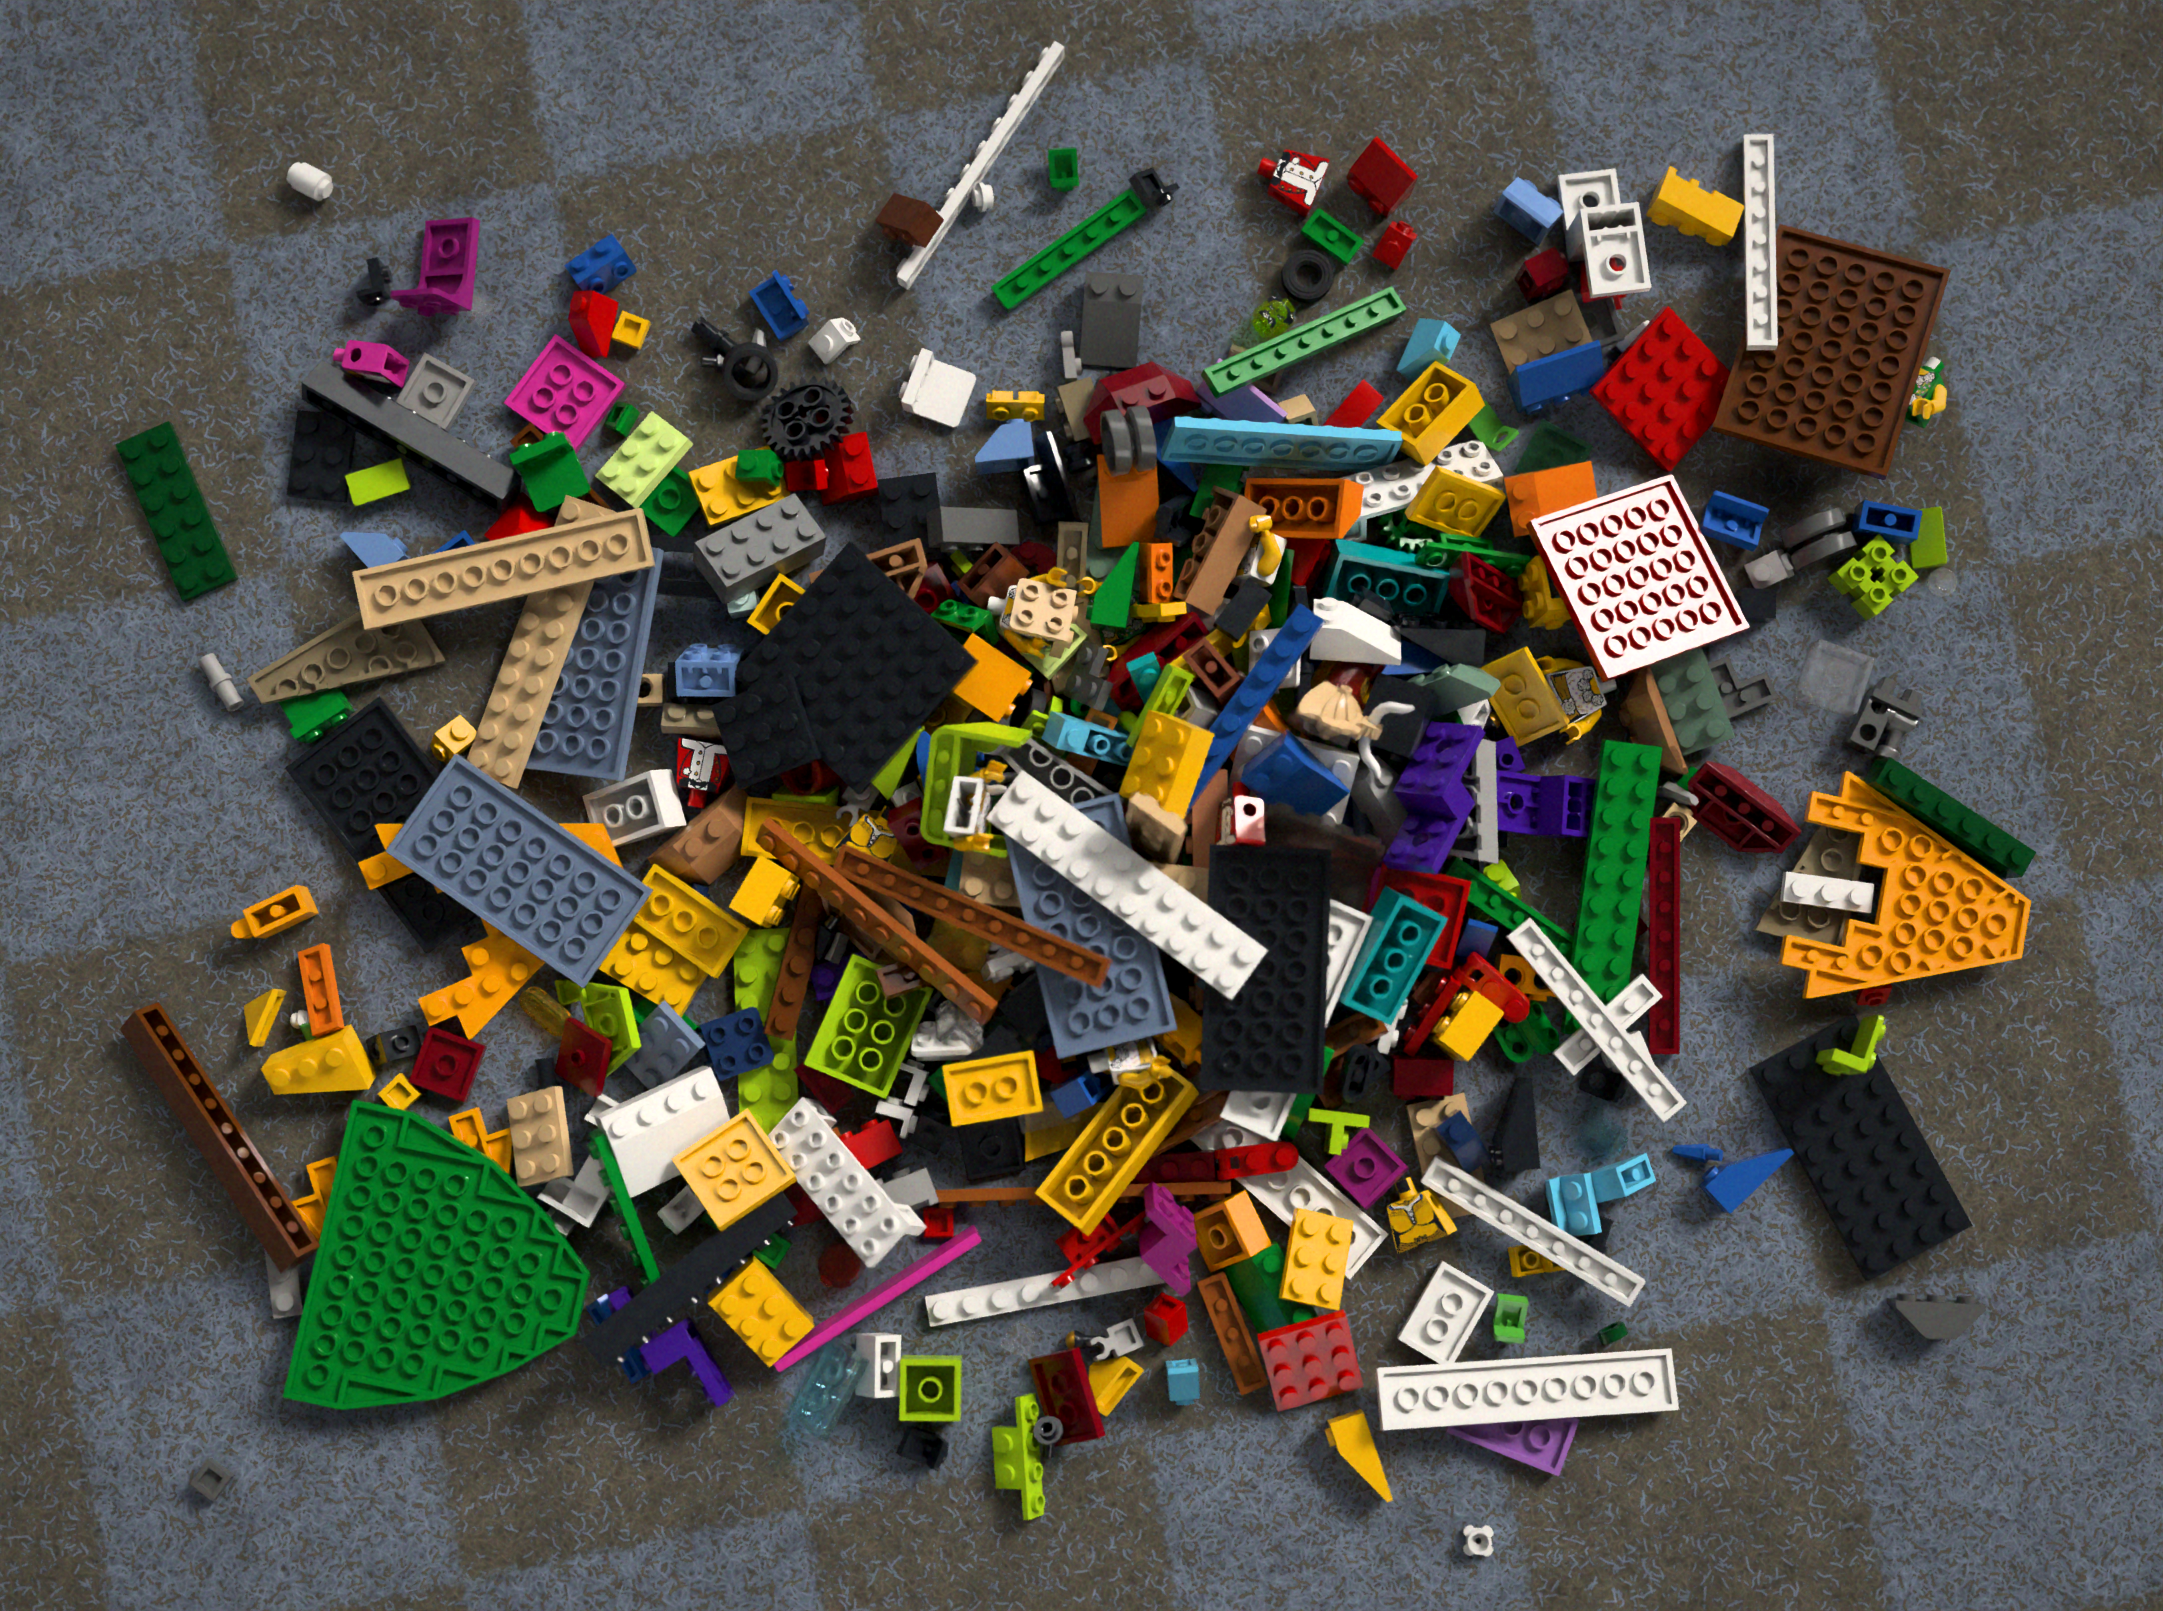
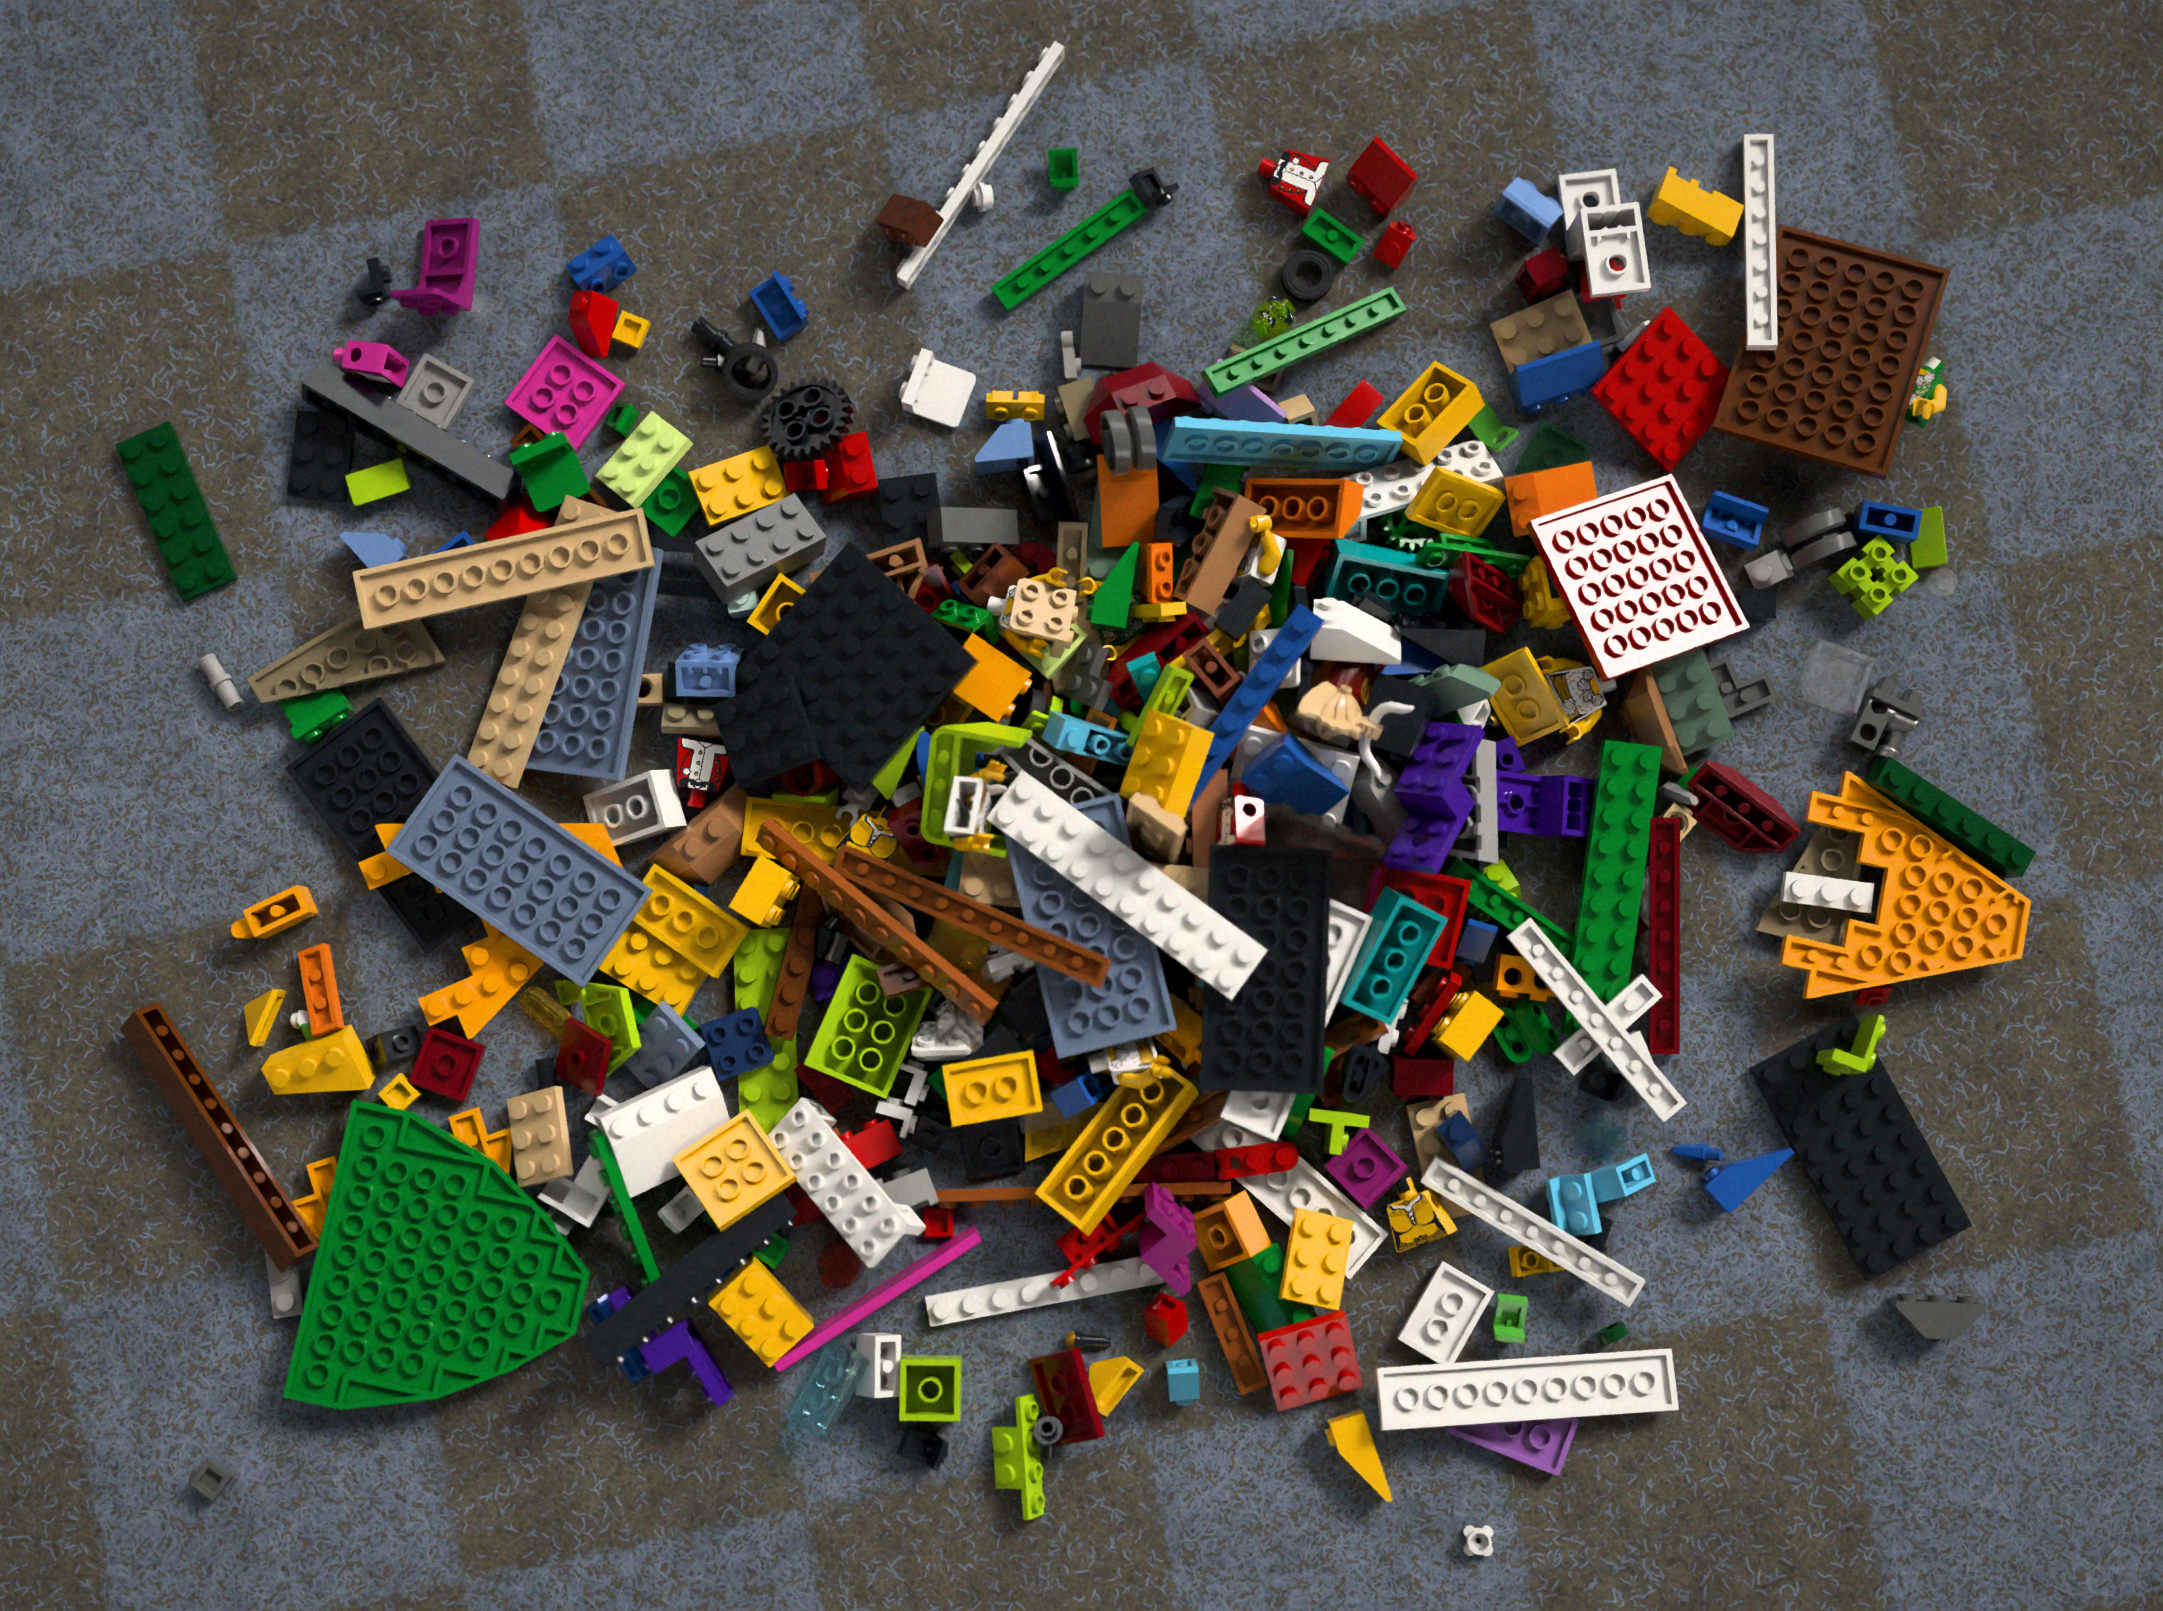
white brick [287,162,333,201] -> none
yellow bracket [430,715,477,764] -> none
green bracket [735,450,784,487] -> none
white bracket [808,318,860,365] -> none
light grey plate [1087,1318,1144,1361] -> none
medium azure slope [1396,318,1461,383] -> none
red plate [1453,951,1530,1023] -> none

